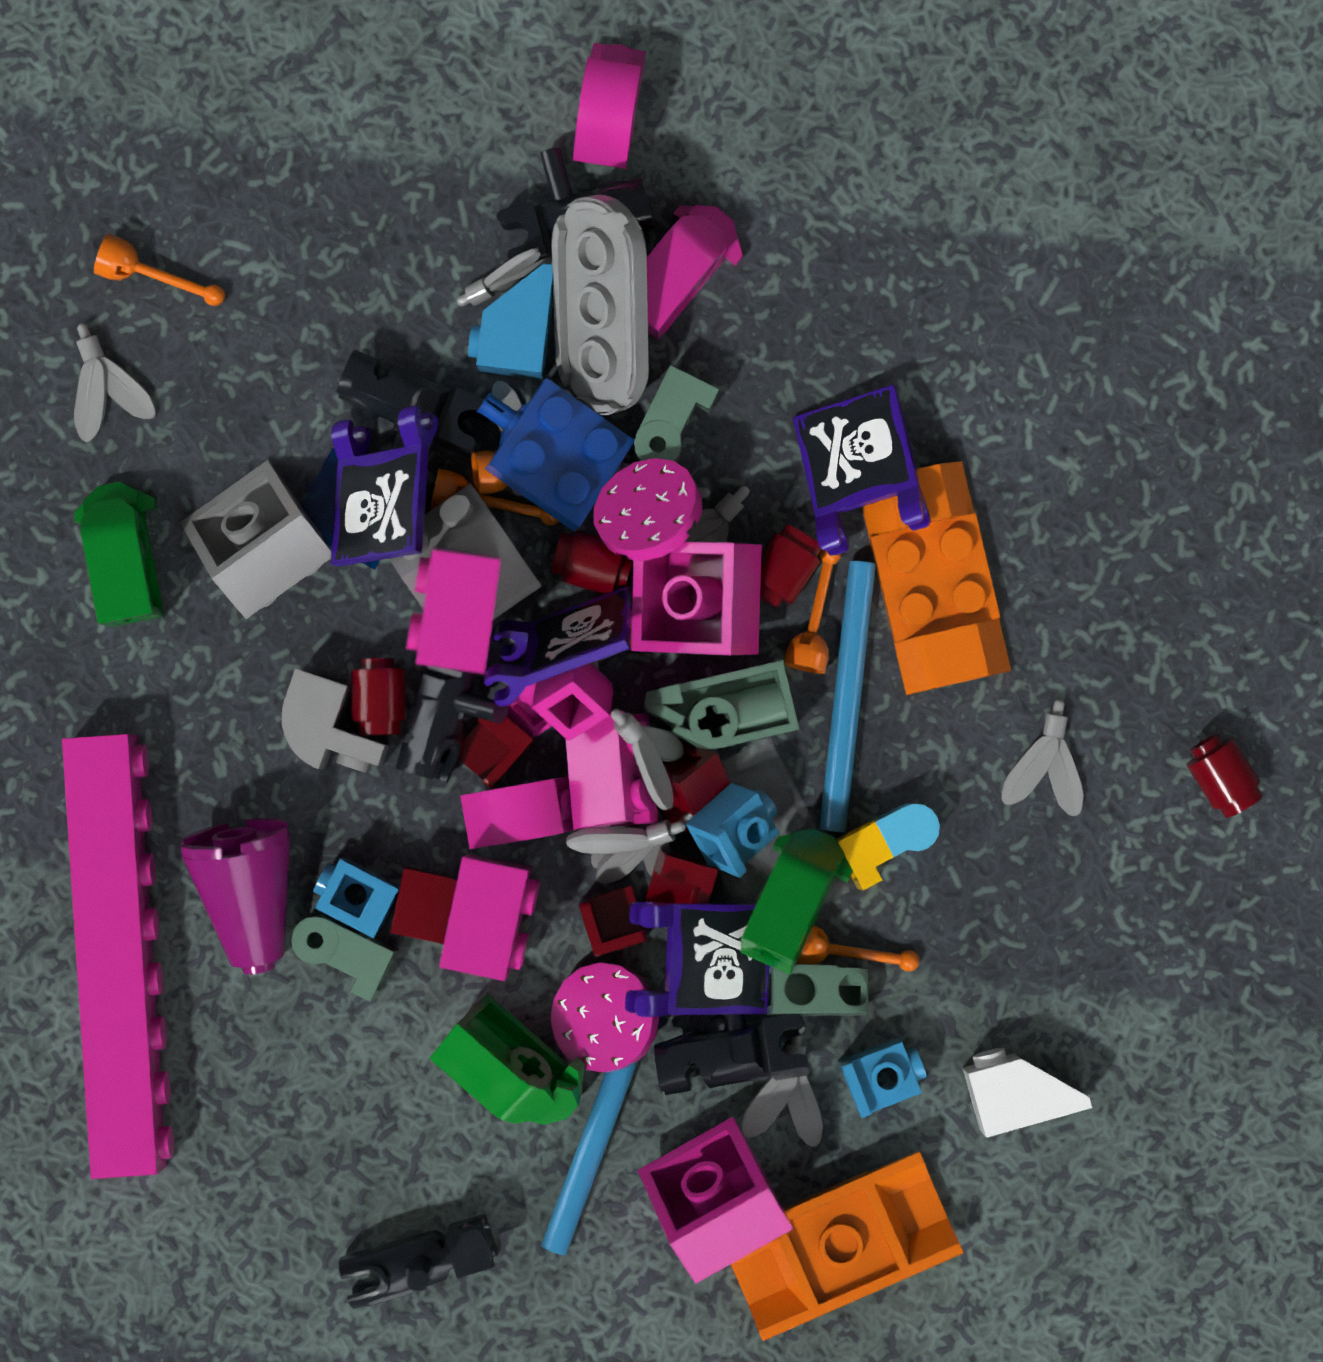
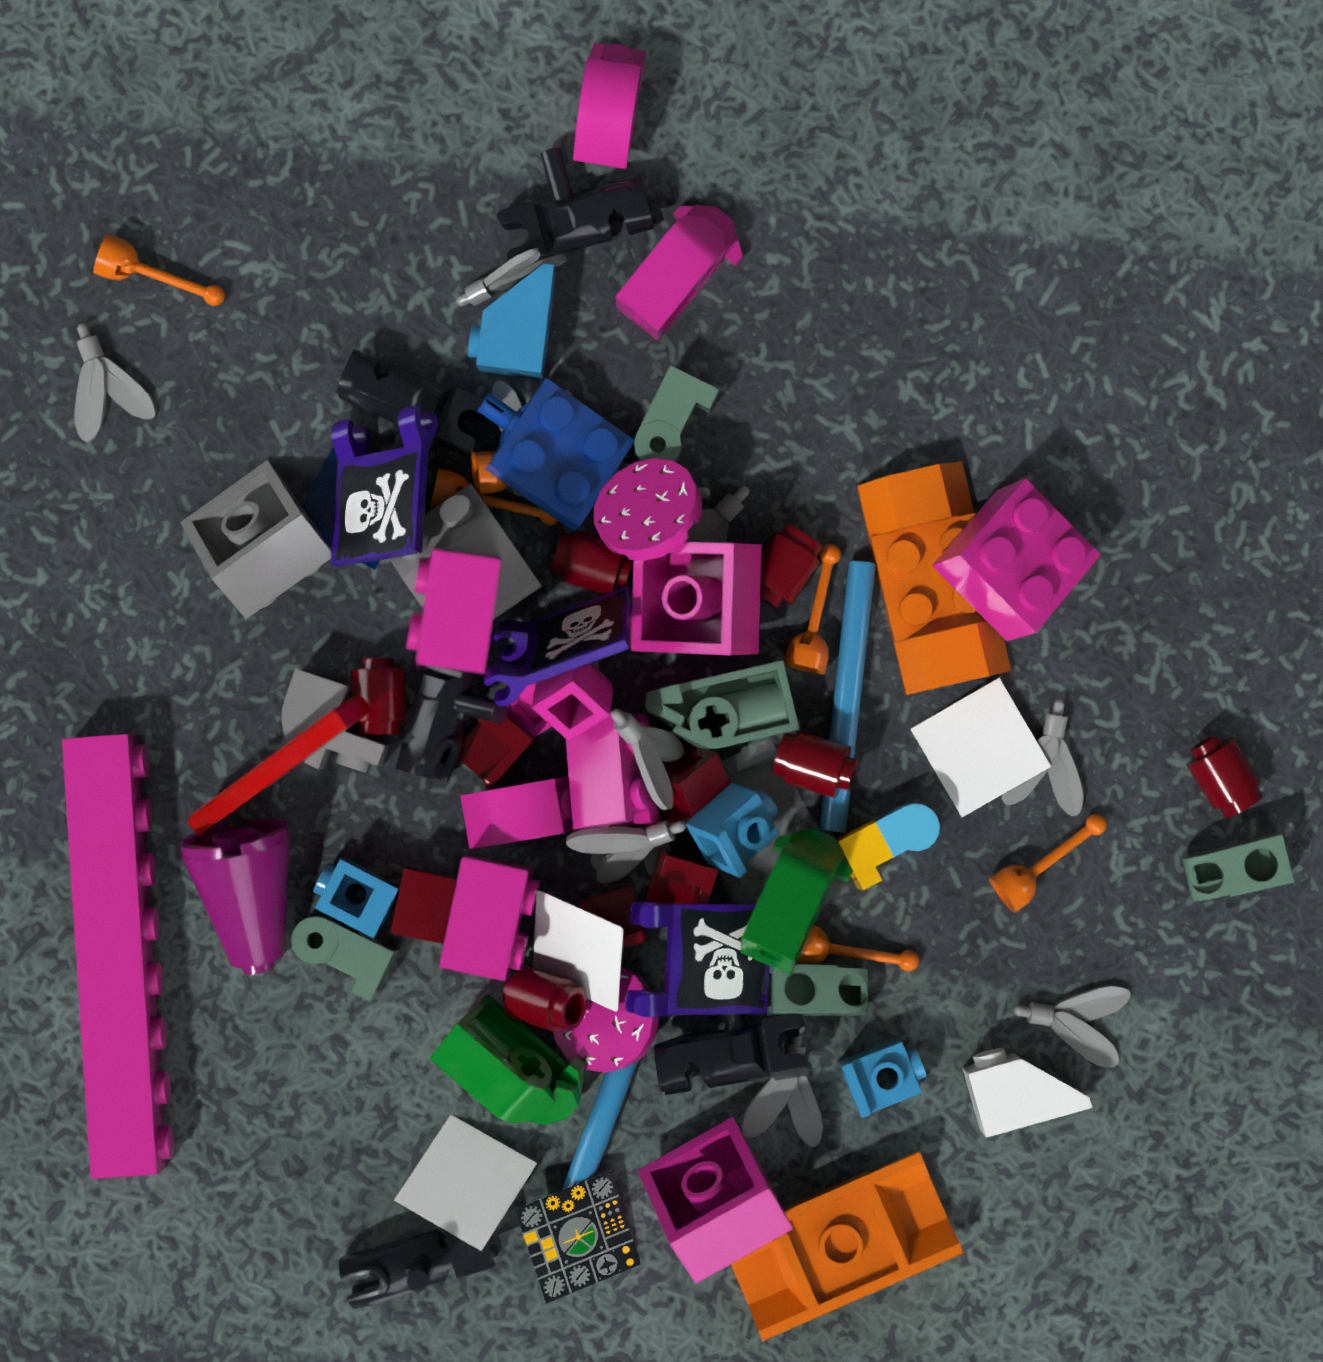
green piece [74,482,165,627] -> none
light grey tile [552,195,649,415] -> none
flag [793,385,931,556] -> none
none -> red tile [187,695,373,837]
none -> white sticker [394,1115,537,1251]
none -> dark red brick [503,966,587,1033]
none -> sticker [515,1170,641,1304]
none -> white sticker [533,890,623,1012]
none -> dark red brick [773,731,858,798]
none -> white sticker [911,678,1051,817]
none -> dark pink brick [932,478,1101,641]
none -> orange hinge [989,814,1107,913]
none -> light grey piece [1014,984,1131,1068]
none -> sand green leg [1182,831,1294,901]

